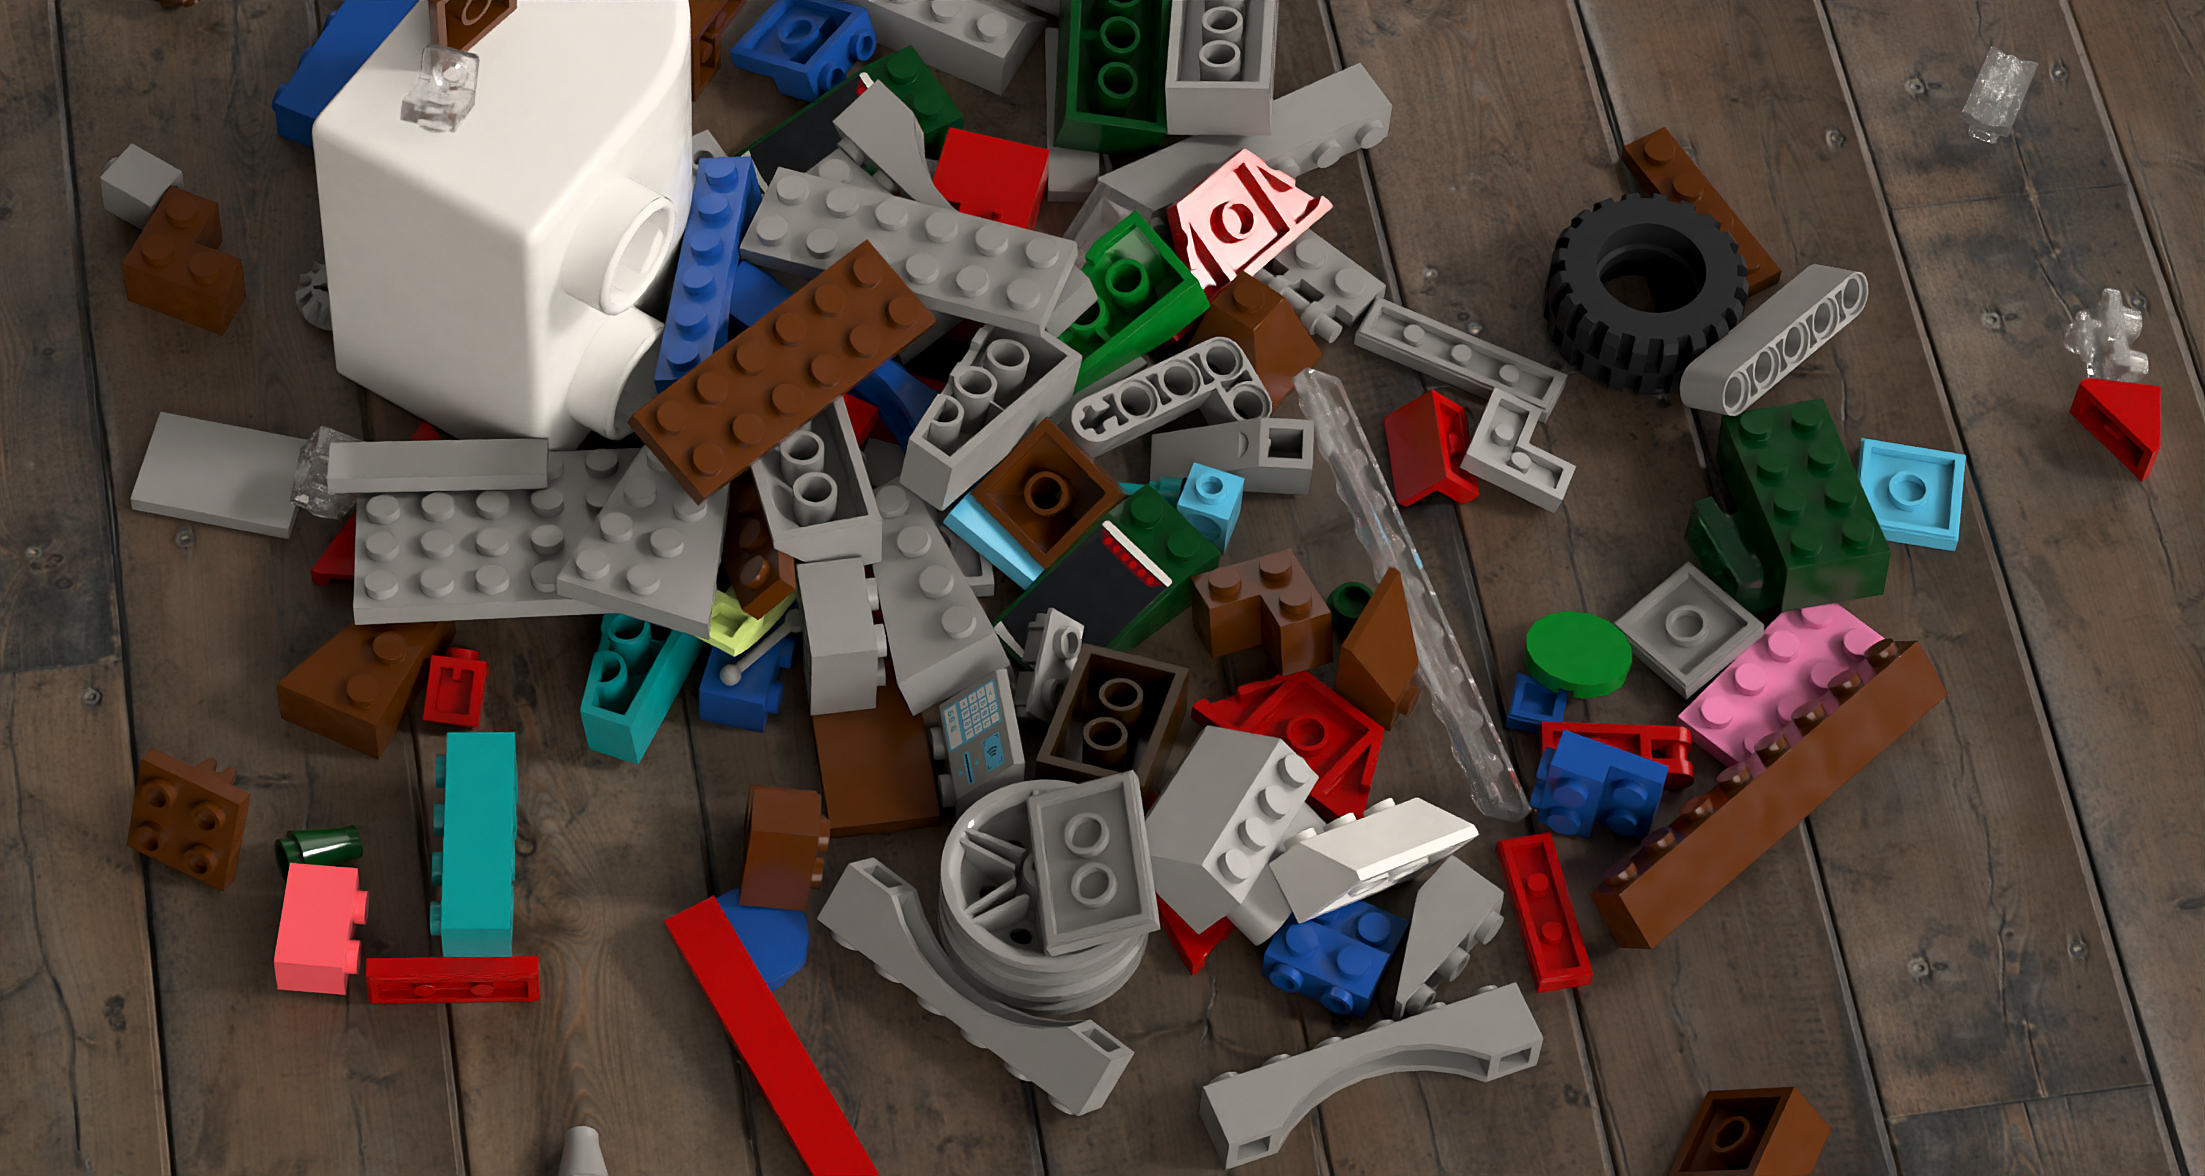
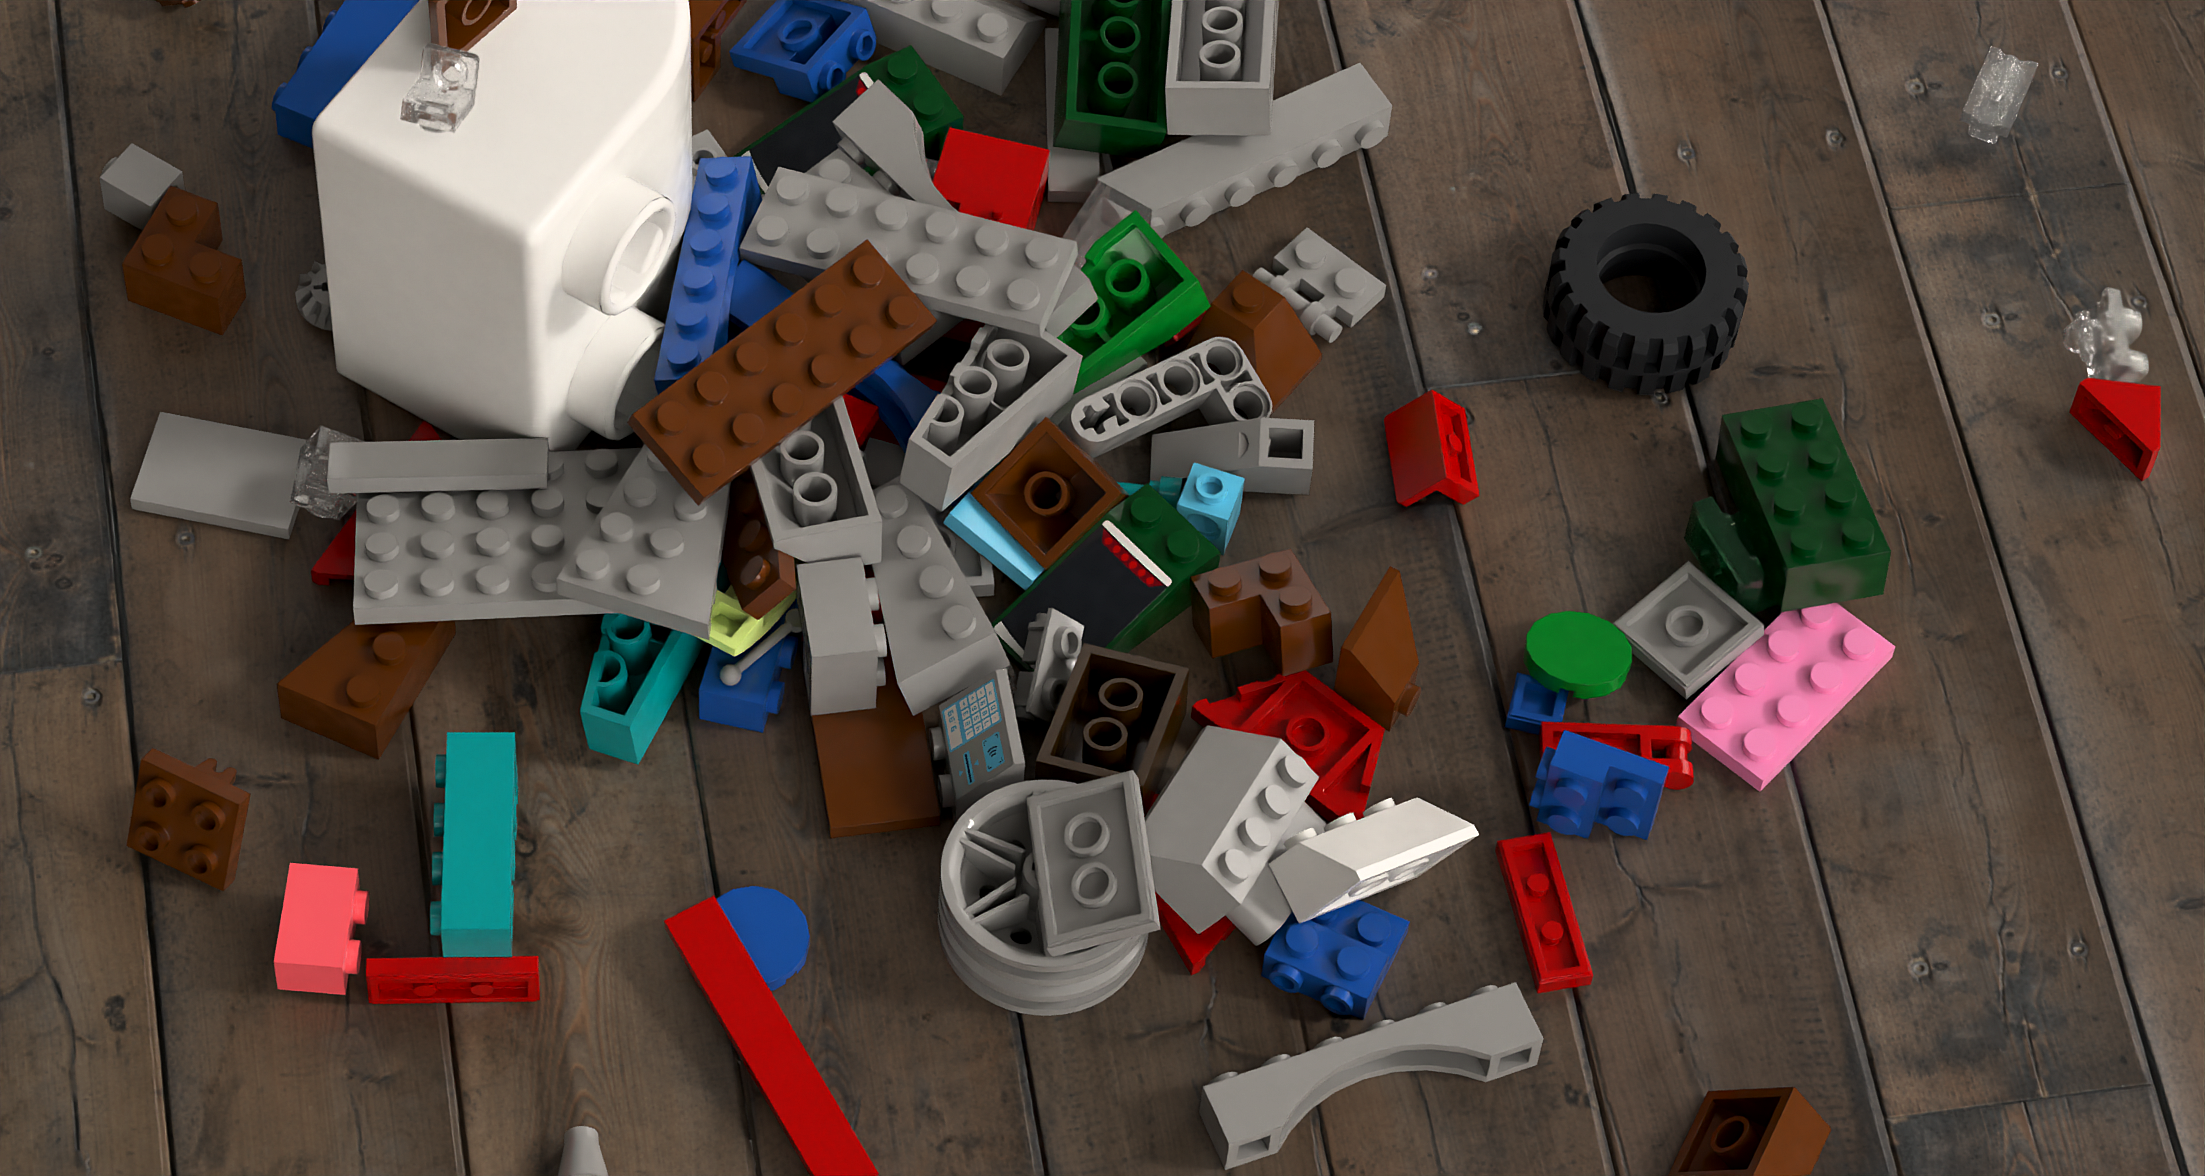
dark green cone [274,825,363,882] -> none
red bracket [423,647,491,729] -> none
reddish brown brick [739,784,830,911] -> none
light grey arch [817,857,1135,1116] -> none
wing [1166,148,1333,321] -> none
clear plate [1292,367,1532,823] -> none
dark green plate [1326,582,1373,634] -> none
light grey tile [1354,296,1568,423] -> none
light grey slope [1392,854,1505,1022] -> none
light grey plate [1459,387,1576,514] -> none
reddish brown brick [1588,638,1948,949] -> none
reddish brown plate [1621,127,1782,298] -> none
light grey beam [1680,264,1868,416] -> none
medium azure tile [1856,438,1966,552] -> none

